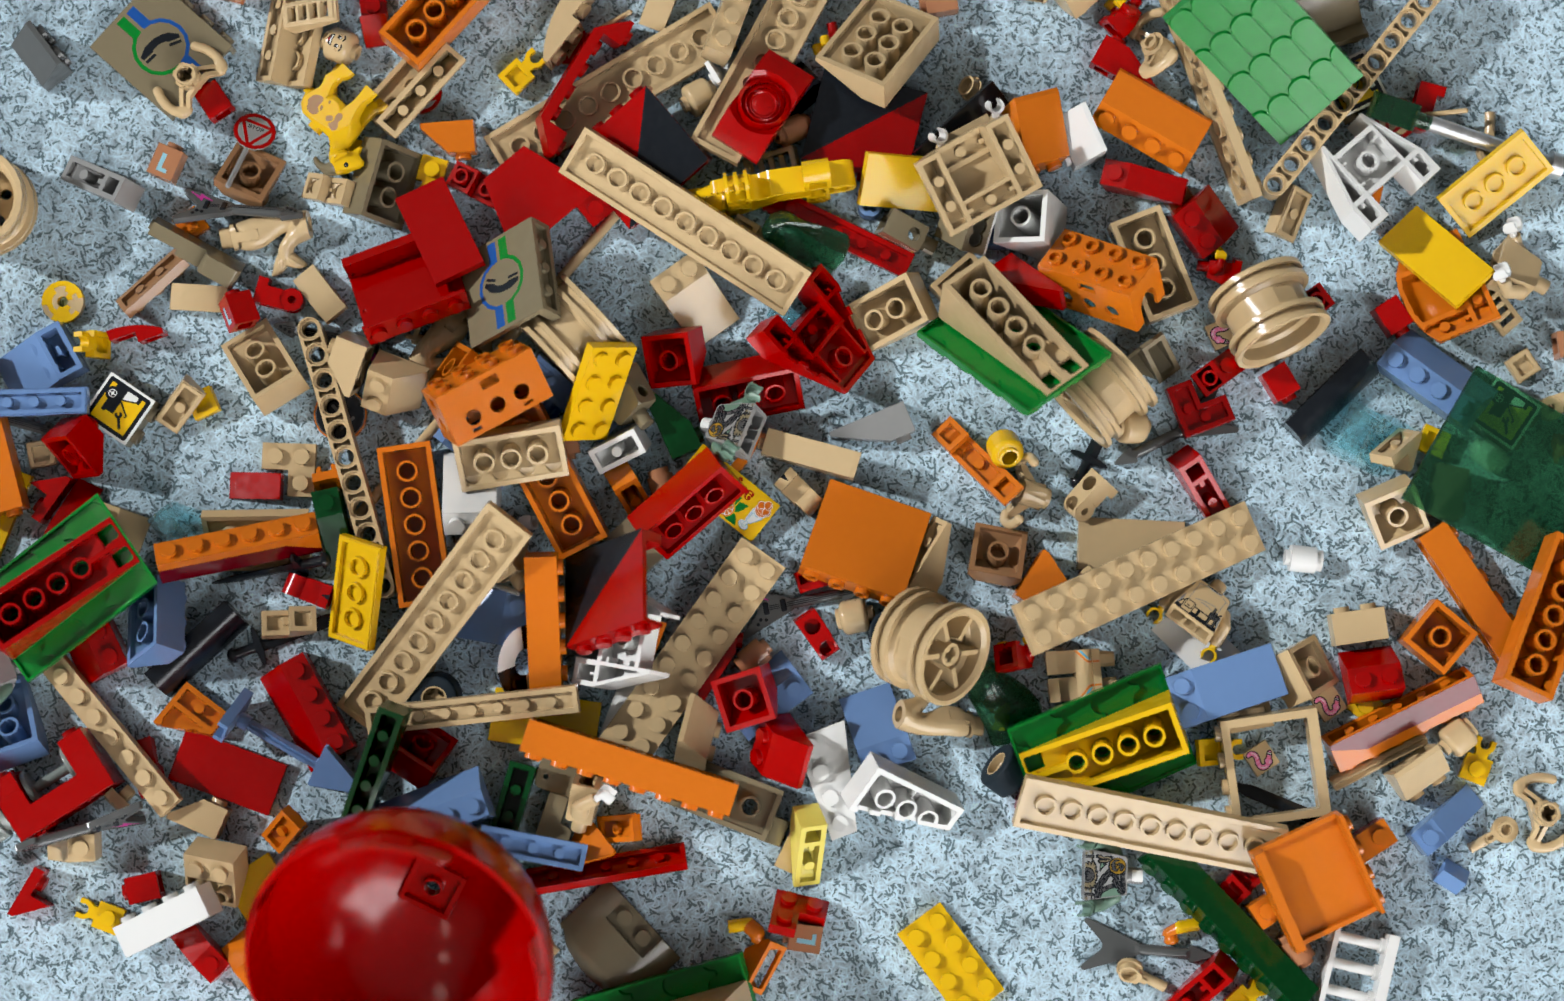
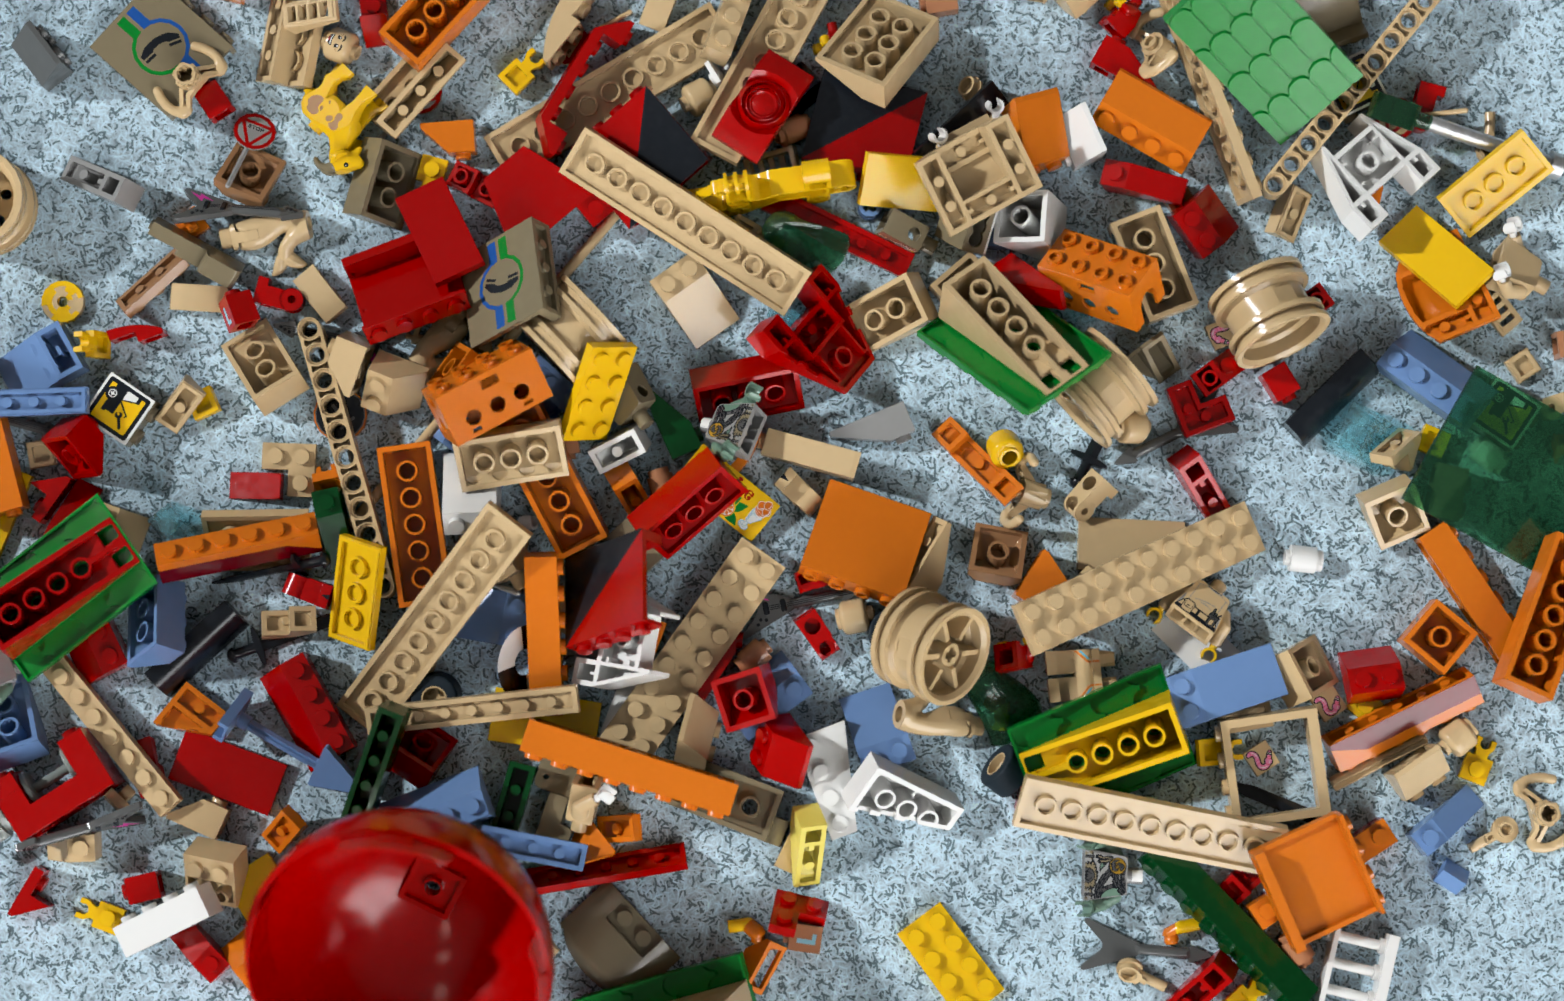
nougat brick [147,142,188,186] -> none
tan slope [301,172,356,208] -> none
red slope [641,326,707,389] -> none
red piece [1196,247,1243,285] -> none
tan brick [1327,602,1389,646] -> none
red brick [1370,295,1413,339] -> none

